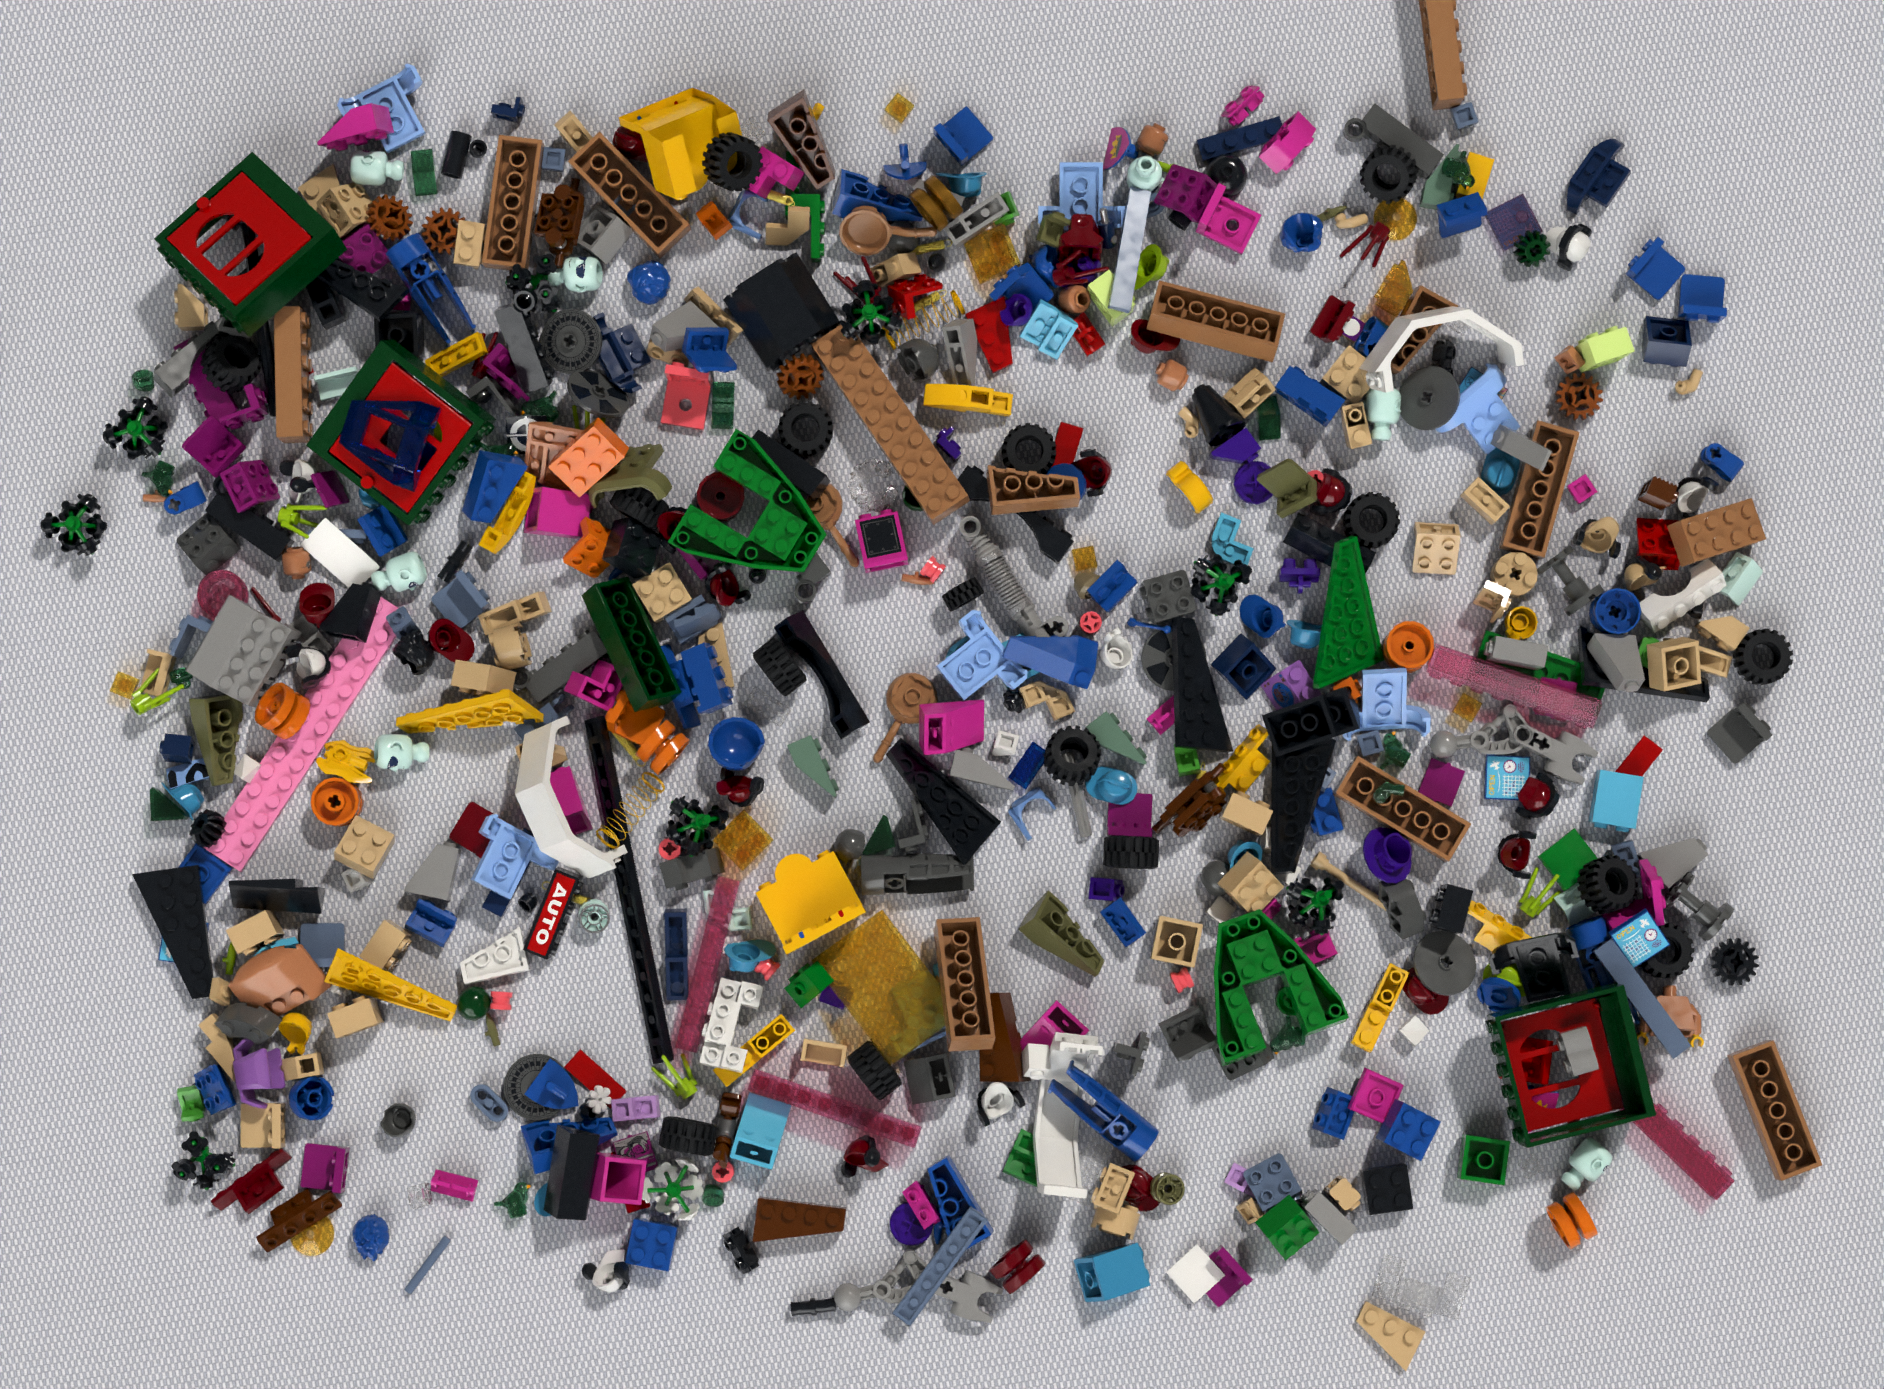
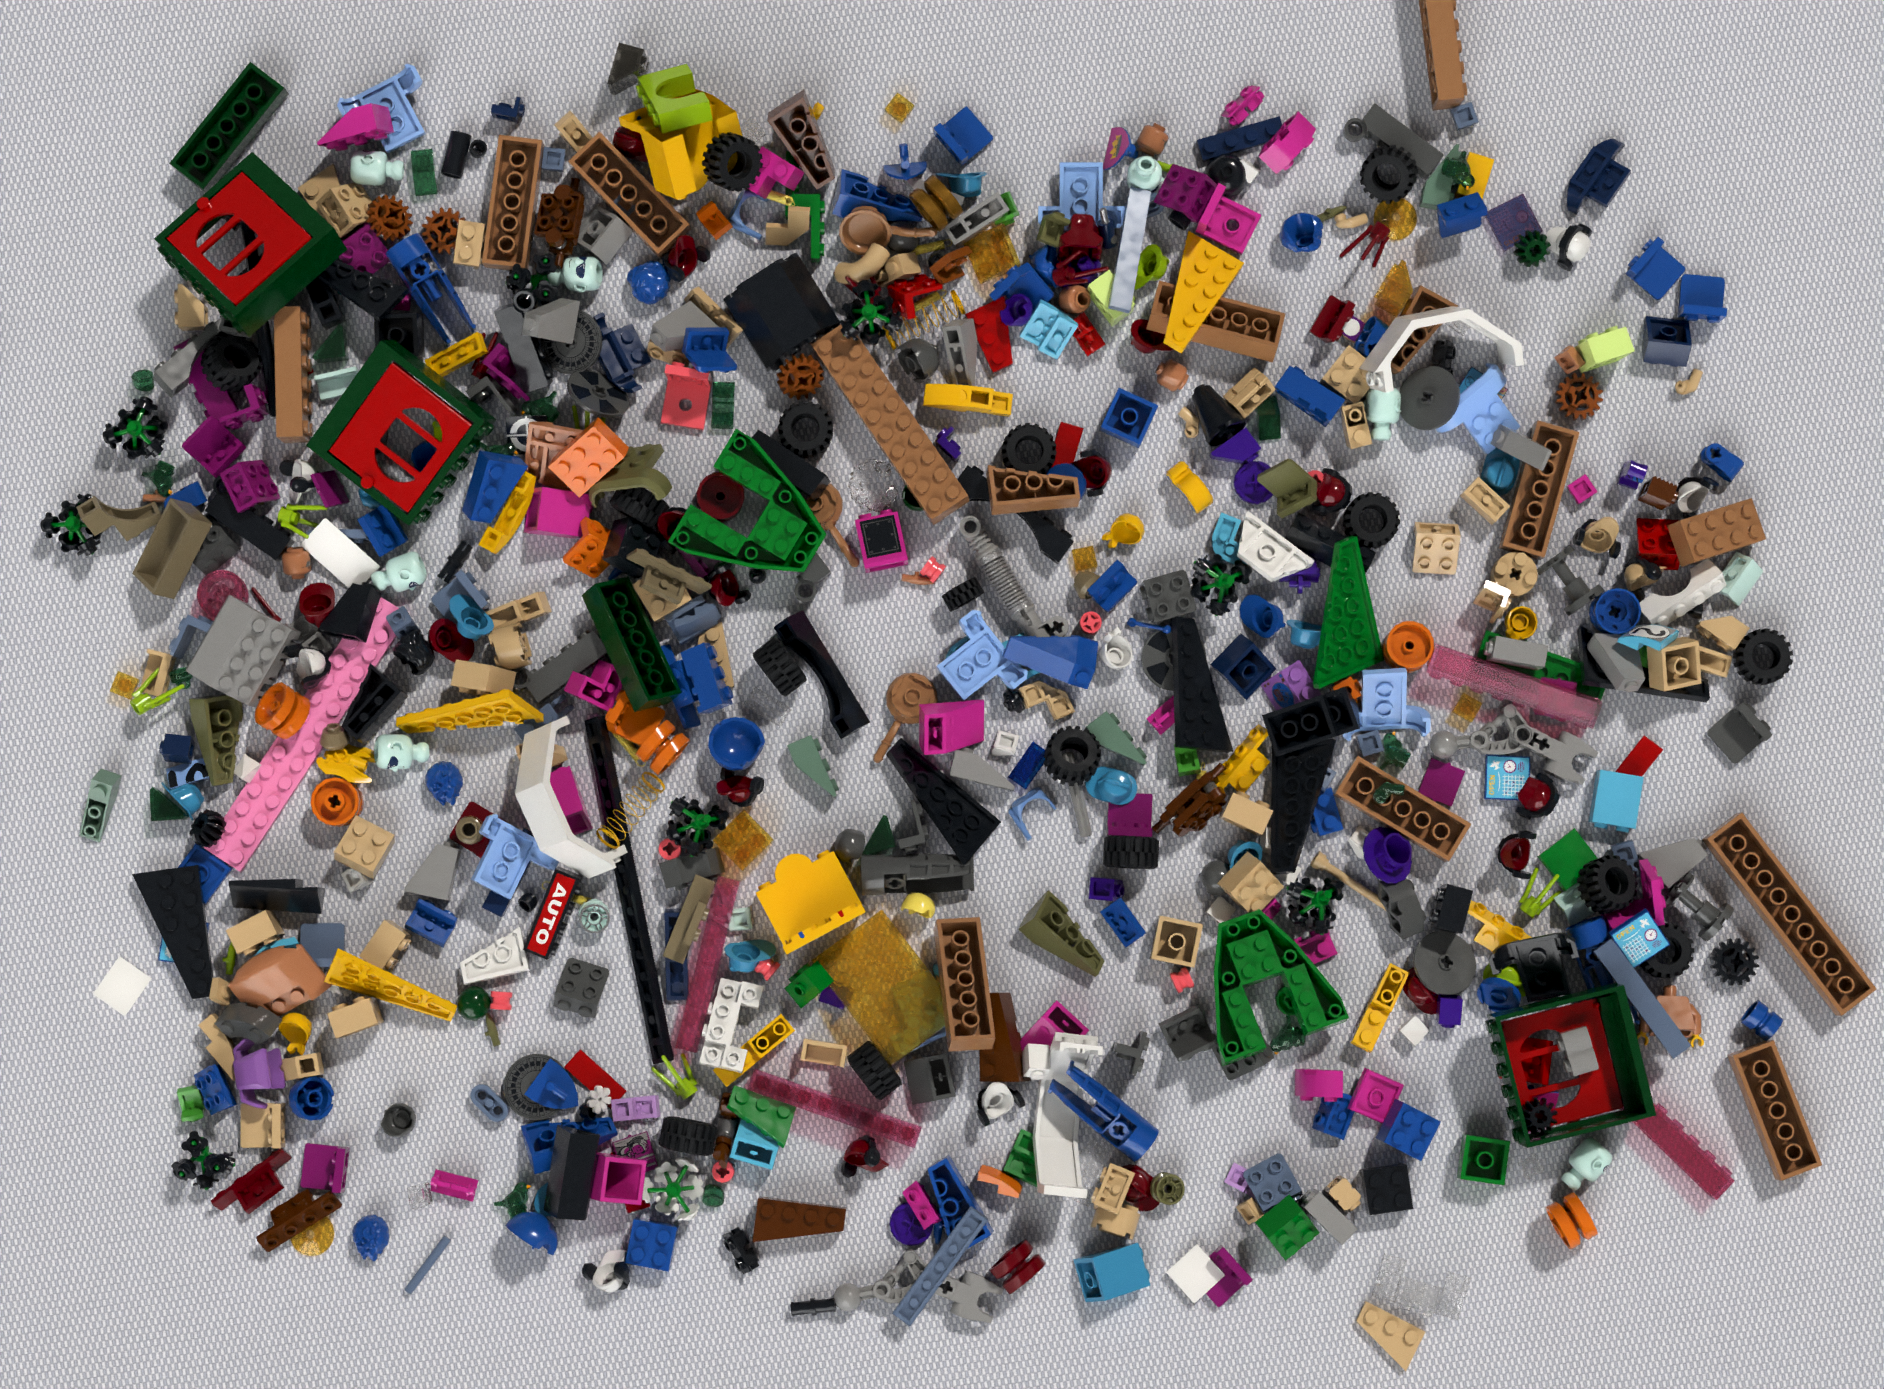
clear blue windscreen [339,400,441,492] -> none
none -> dark tan arch [76,496,162,541]
none -> sand green slope [79,769,122,842]
none -> white sticker [93,956,152,1016]
none -> dark tan piece [132,498,212,599]
none -> dark green brick [169,62,289,193]
none -> clear green slope [312,324,349,363]
none -> dark tan cone [320,723,350,751]
none -> black wedge [342,663,408,744]
none -> blue hair [425,761,463,806]
none -> dark azure piece [449,594,494,641]
none -> dark tan head [455,816,484,845]
none -> blue cylinder [506,1212,558,1255]
none -> light grey slope [521,298,580,344]
none -> dark grey bracket [553,958,609,1018]
none -> clear smoke slope [607,43,650,95]
none -> dark tan bracket [626,548,712,605]
none -> lime arch [635,64,713,134]
none -> dark red cap [663,235,711,282]
none -> dark tan bracket [663,874,716,964]
none -> green wing [726,1085,796,1148]
none -> tan cylinder [834,243,890,285]
none -> light yellow hair [900,892,935,918]
none -> dark orange bracket [929,245,973,285]
none -> orange slope [977,1164,1023,1198]
none -> blue brick [1100,388,1159,448]
none -> yellow piece [1102,513,1145,548]
none -> yellow wing [1163,231,1244,354]
none -> white wing [1237,511,1314,582]
none -> white slope [1240,159,1261,184]
none -> dark pink brick [1295,1069,1343,1102]
none -> white slope [1348,825,1369,859]
none -> dark purple brick [1436,994,1463,1028]
none -> black gear [1522,1097,1558,1135]
none -> dark purple leg [1617,460,1648,490]
none -> slope [1617,624,1679,651]
none -> medium nougat brick [1702,812,1876,1016]
none -> blue wheel [1741,1000,1783,1041]

